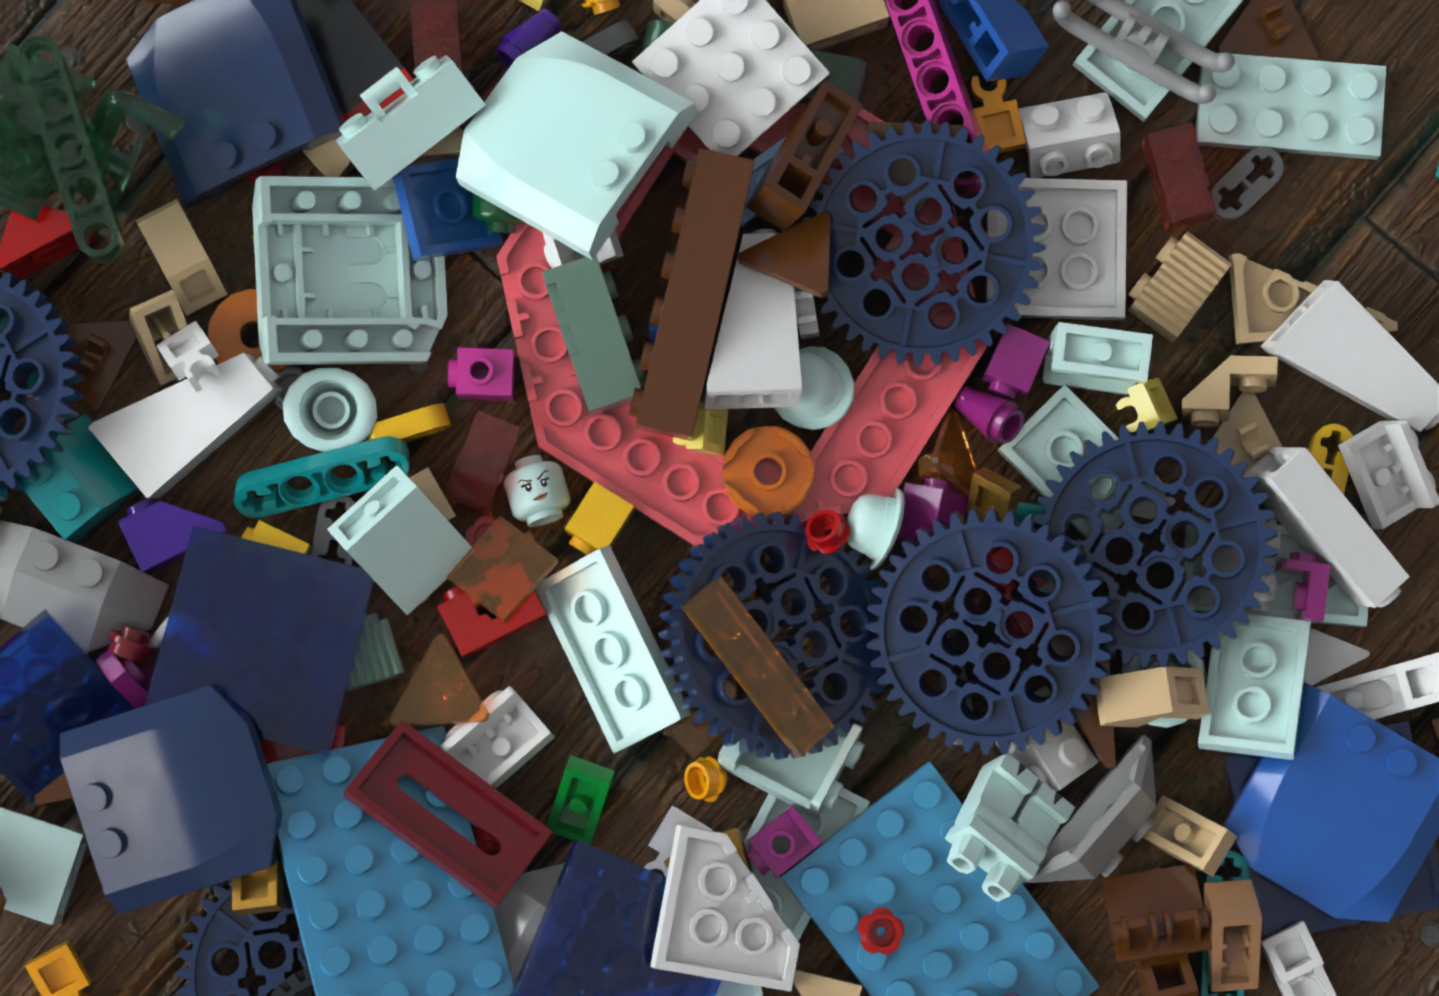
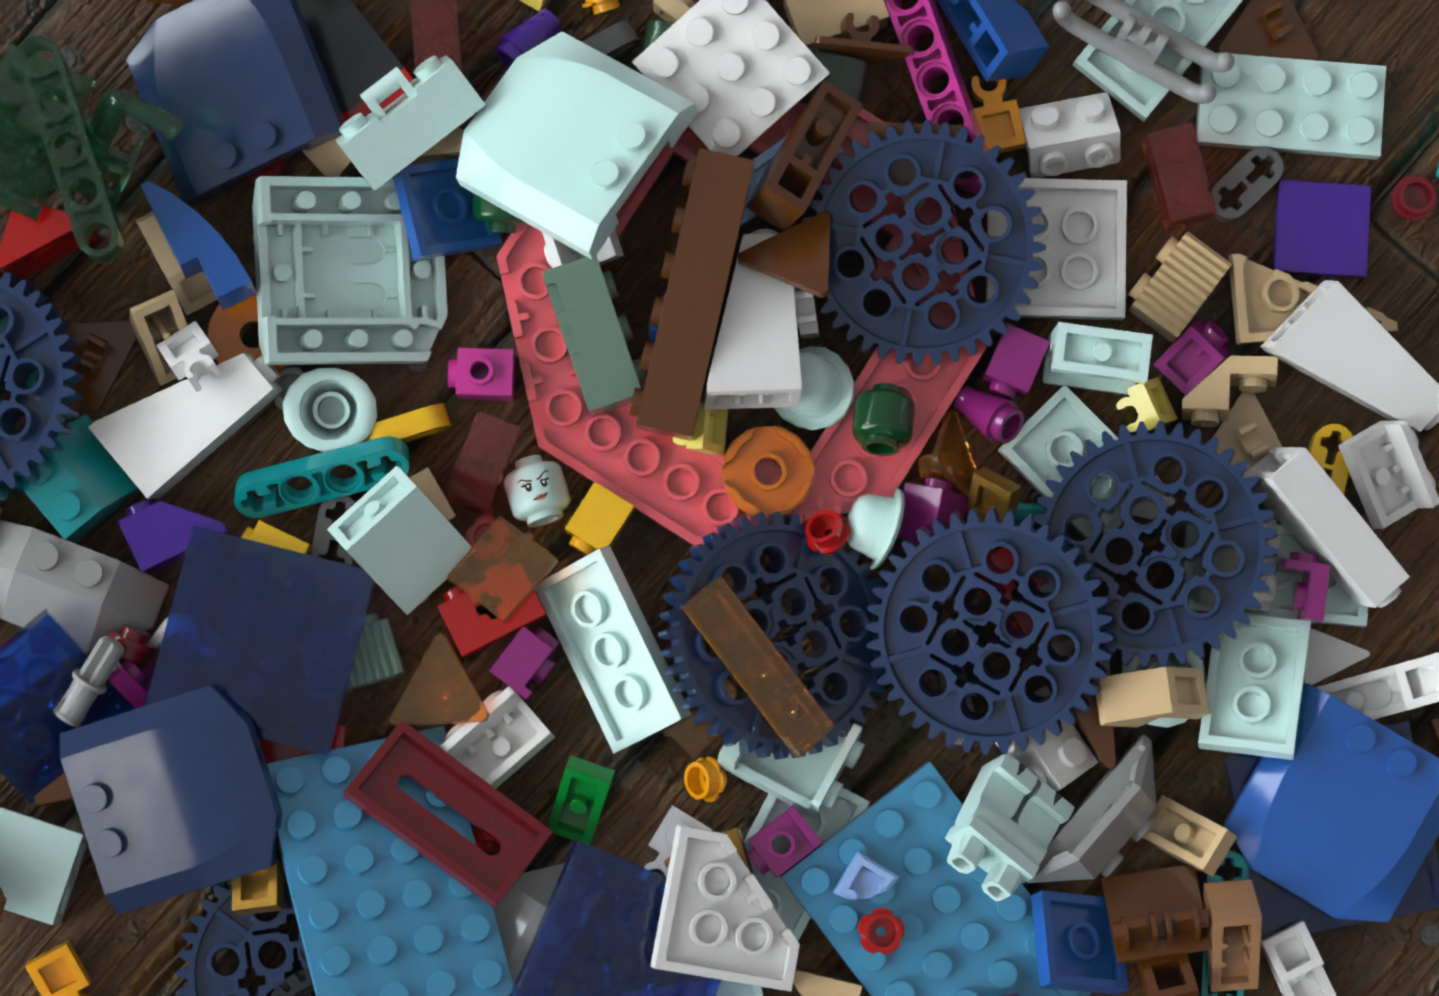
none -> light grey axle [54,636,124,727]
none -> blue slope [141,181,256,310]
none -> magenta brick [489,626,560,701]
none -> reddish brown piece [814,13,914,70]
none -> light blue tile [833,852,899,900]
none -> dark green head [852,383,915,456]
none -> blue plate [1031,890,1129,995]
none -> magenta bracket [1153,318,1232,395]
none -> dark purple tile [1272,180,1371,279]
none -> dark red plate [1391,175,1438,221]

